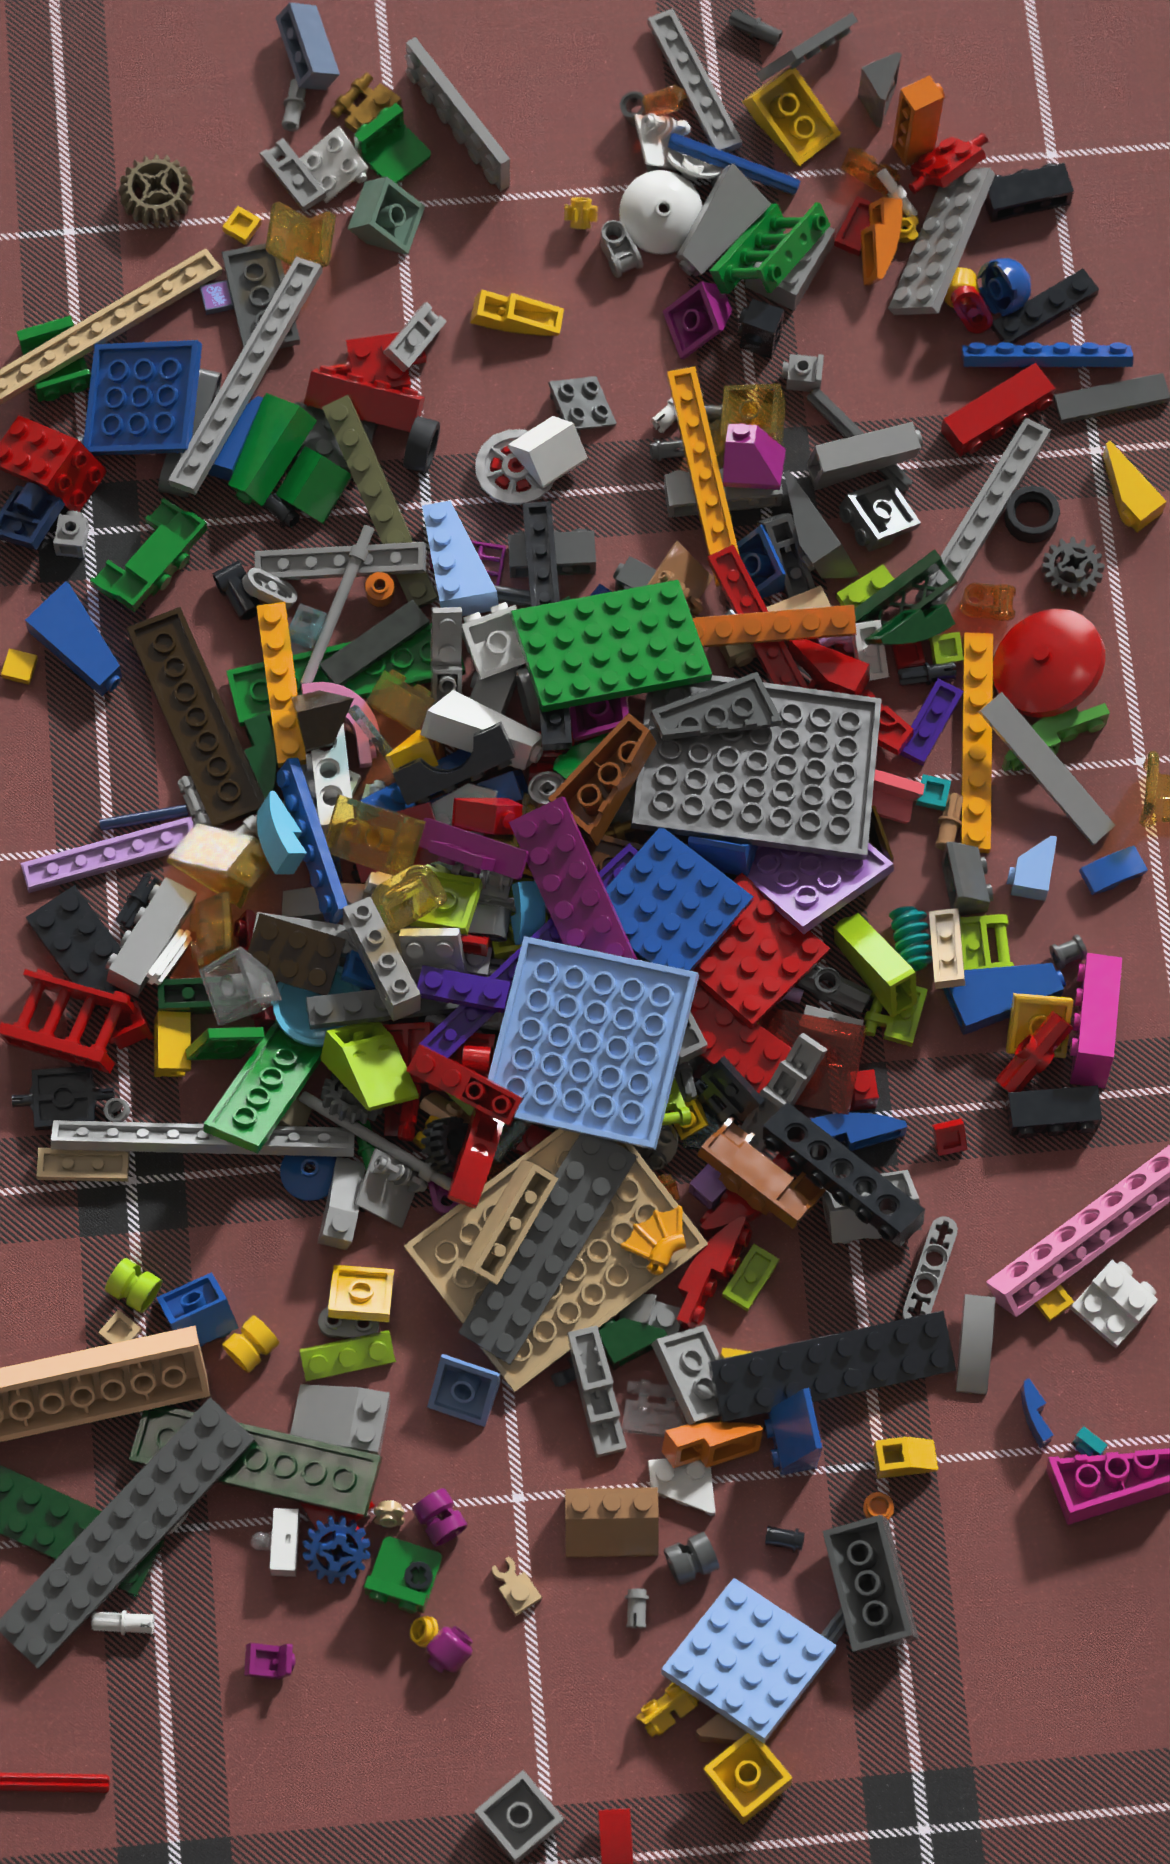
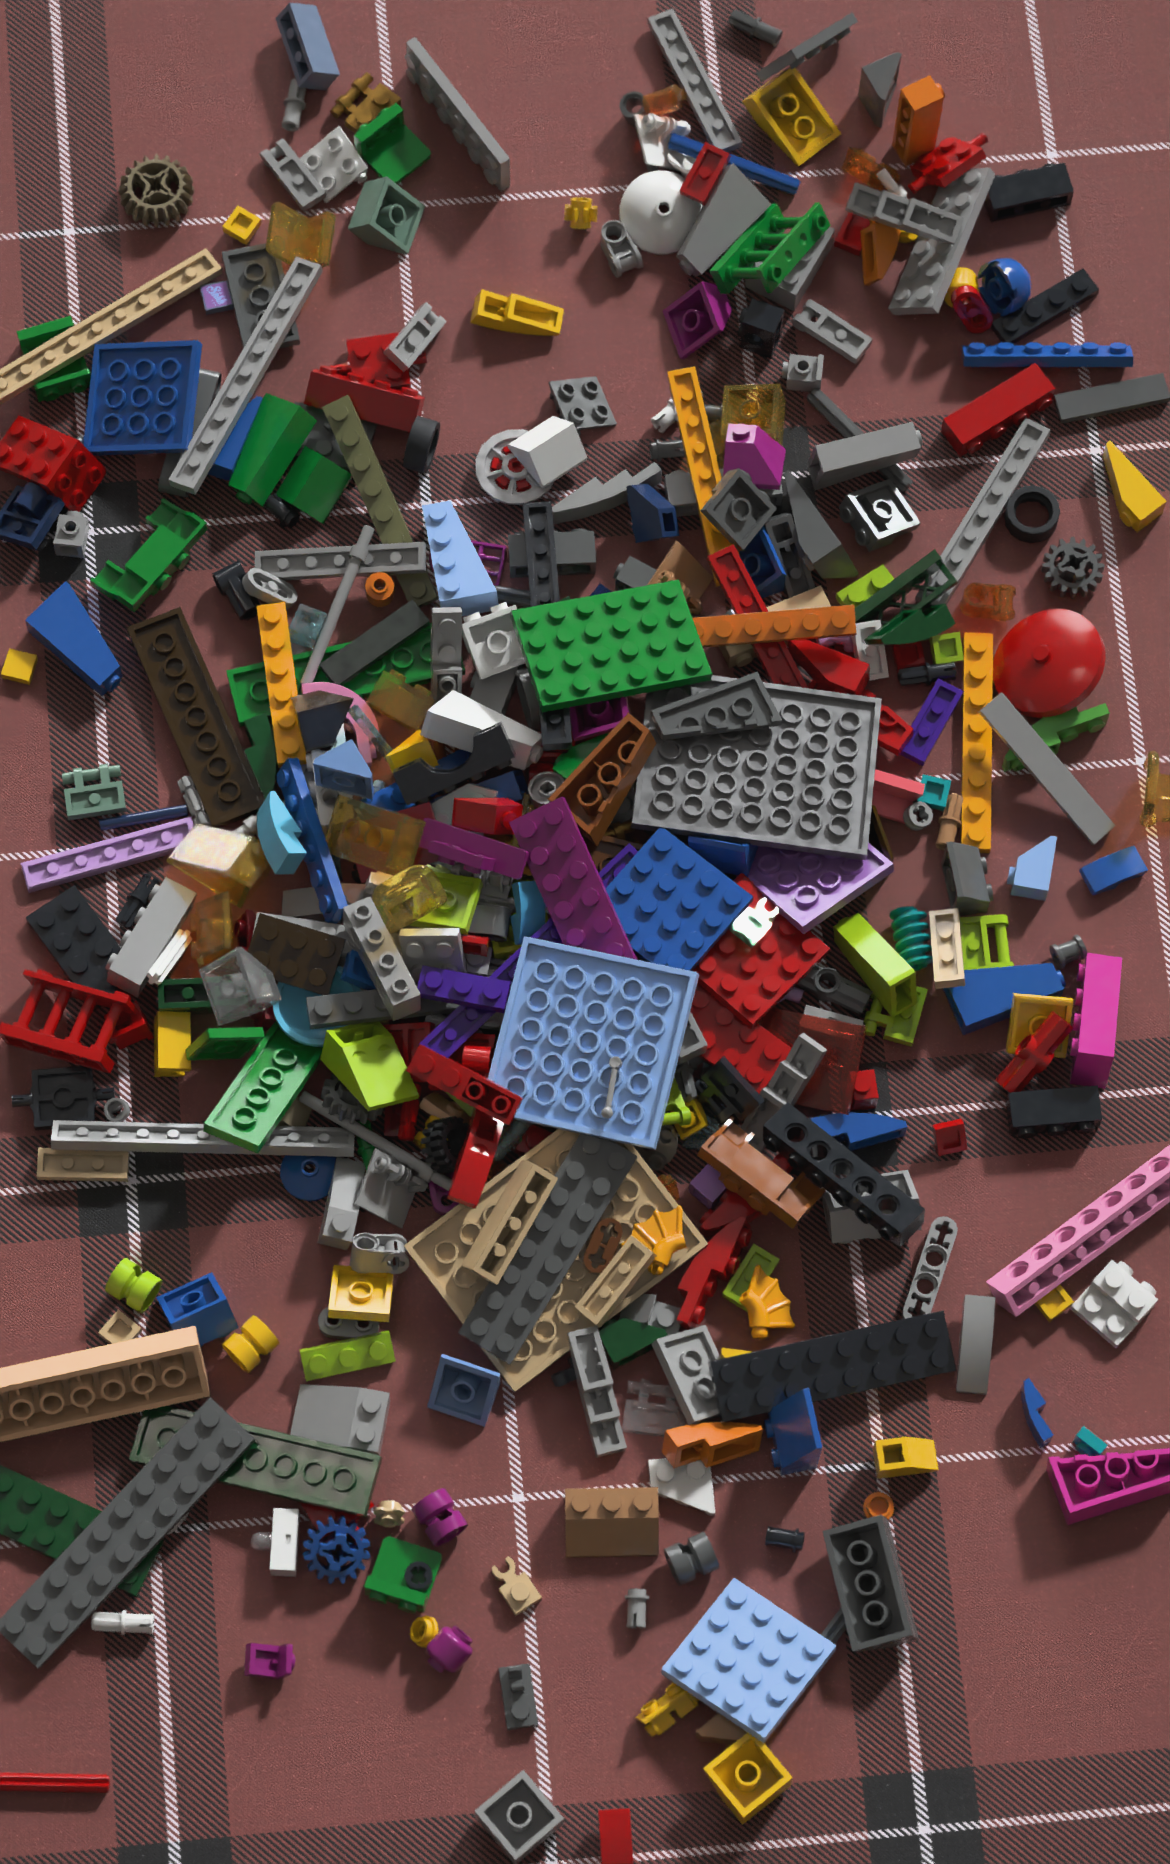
none -> sand green plate [62,763,127,821]
none -> medium blue slope [313,739,374,800]
none -> light grey piece [350,1233,409,1274]
none -> dark grey plate [499,1663,538,1731]
none -> light grey slope [552,462,662,524]
none -> tan plate [575,1235,657,1327]
none -> reddish brown beam [582,1218,623,1275]
none -> light grey hinge [601,1056,622,1119]
none -> dark blue slope [626,484,680,543]
none -> red plate [679,142,731,205]
none -> dark grey plate [700,468,777,551]
none -> plate [729,898,779,948]
none -> light orange arm [739,1265,795,1339]
none -> light grey plate [791,300,873,364]
none -> light grey slope [845,182,964,245]
none -> light grey bush [903,802,933,831]

